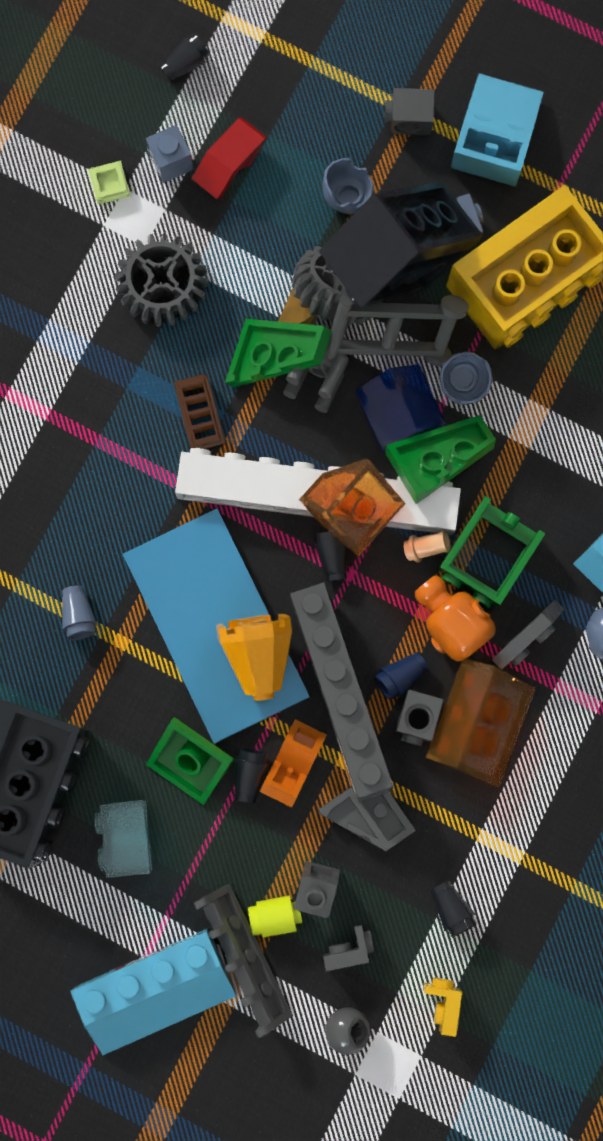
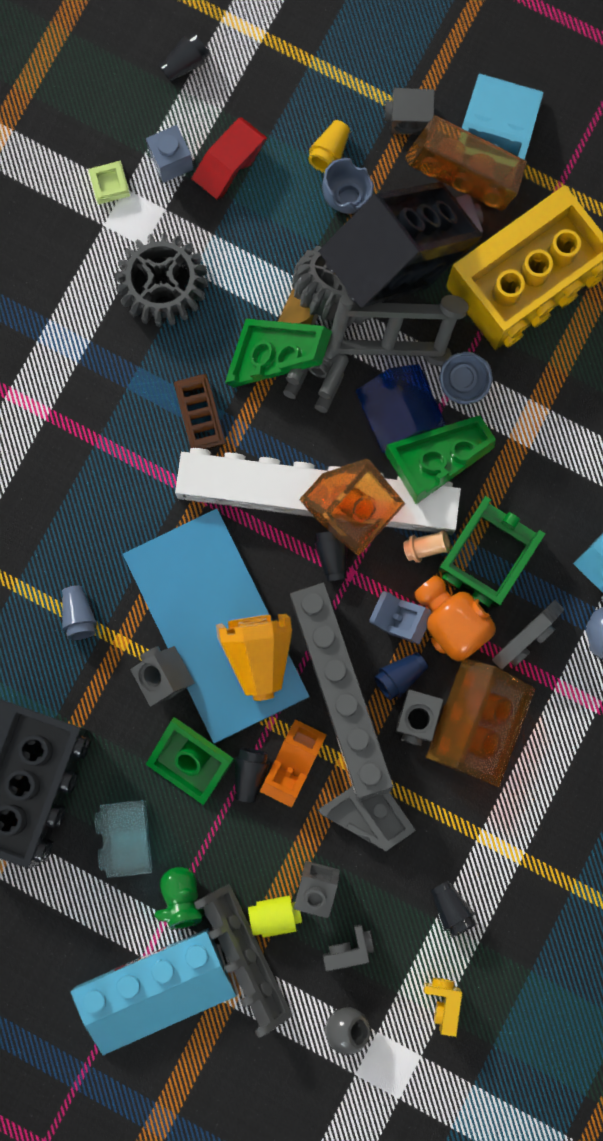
none -> dark grey brick [130,646,195,707]
none -> green animal [154,867,205,930]
none -> yellow cone [308,120,350,173]
none -> sand blue bracket [369,591,432,644]
none -> clear orange slope [405,115,527,211]

